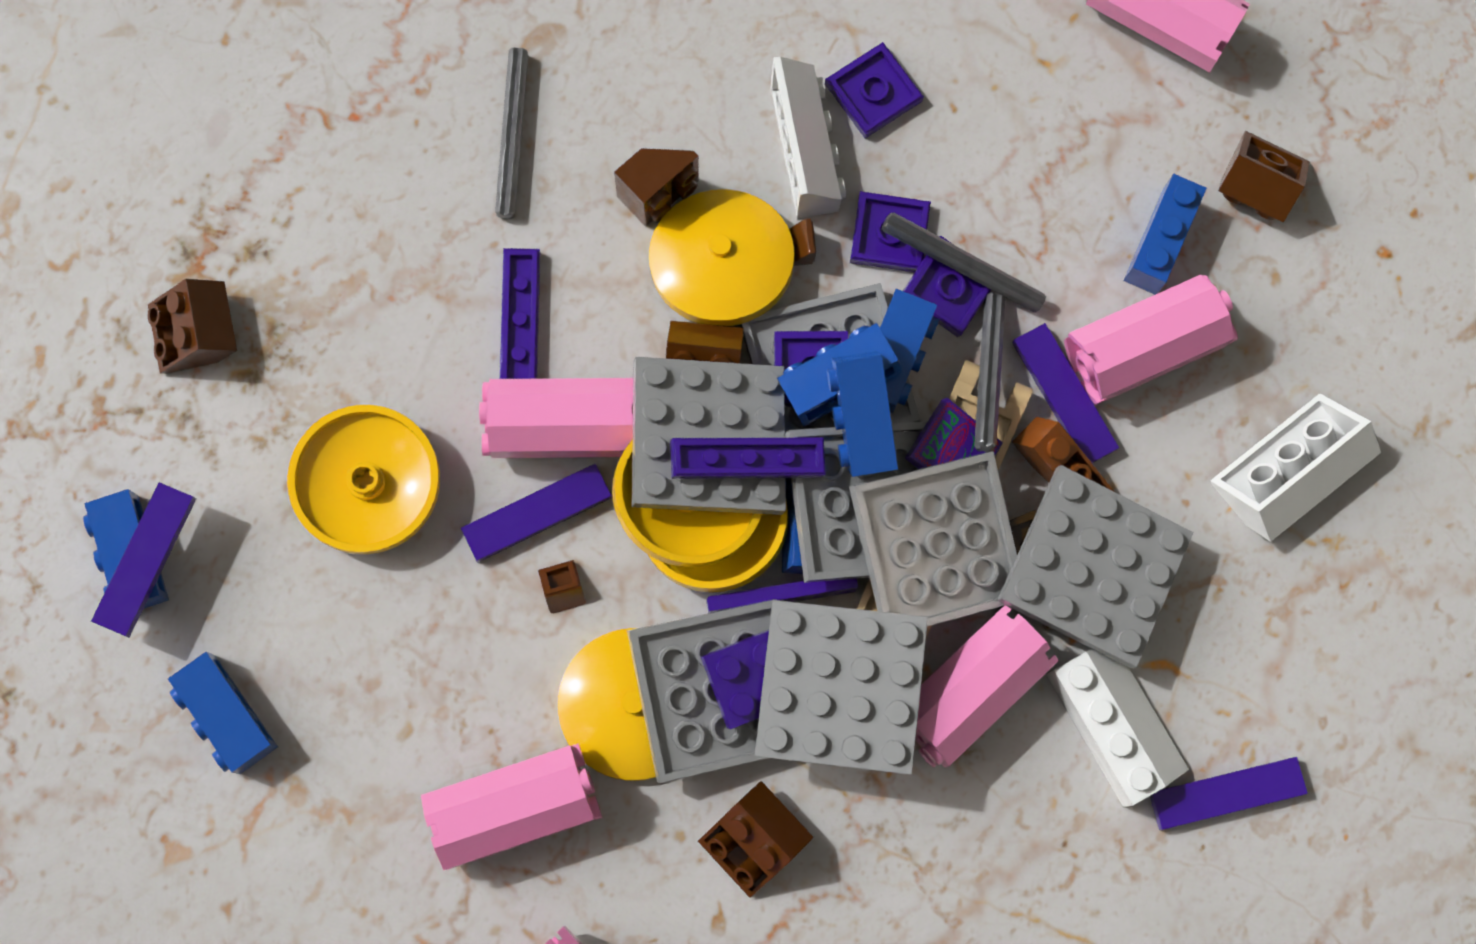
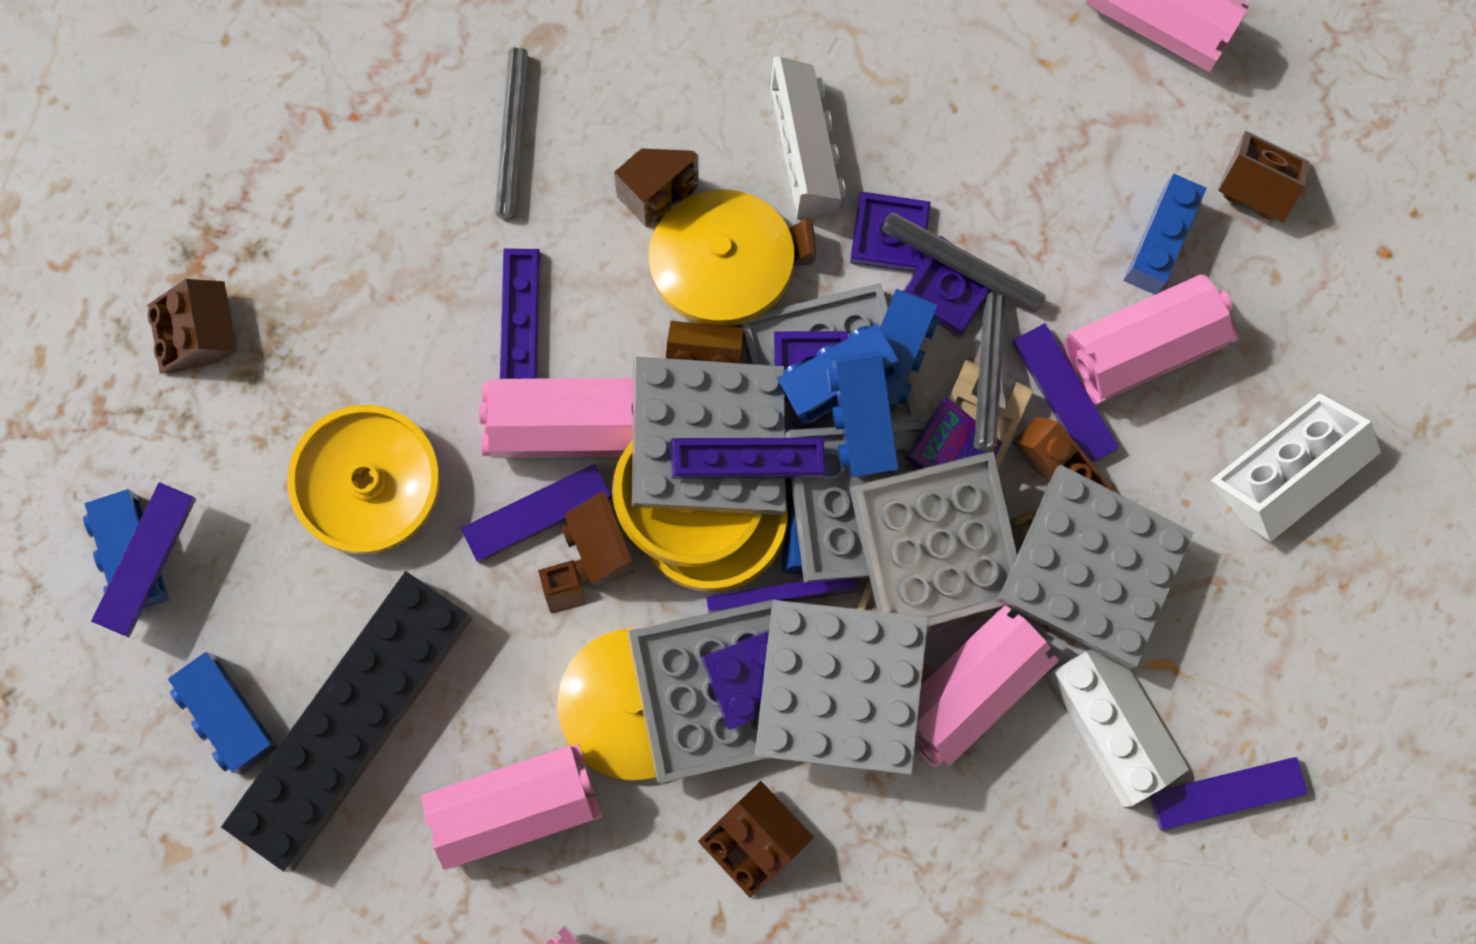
dark purple tile [824,42,924,139] -> none
none -> black brick [221,571,472,872]
none -> reddish brown slope [561,491,635,589]

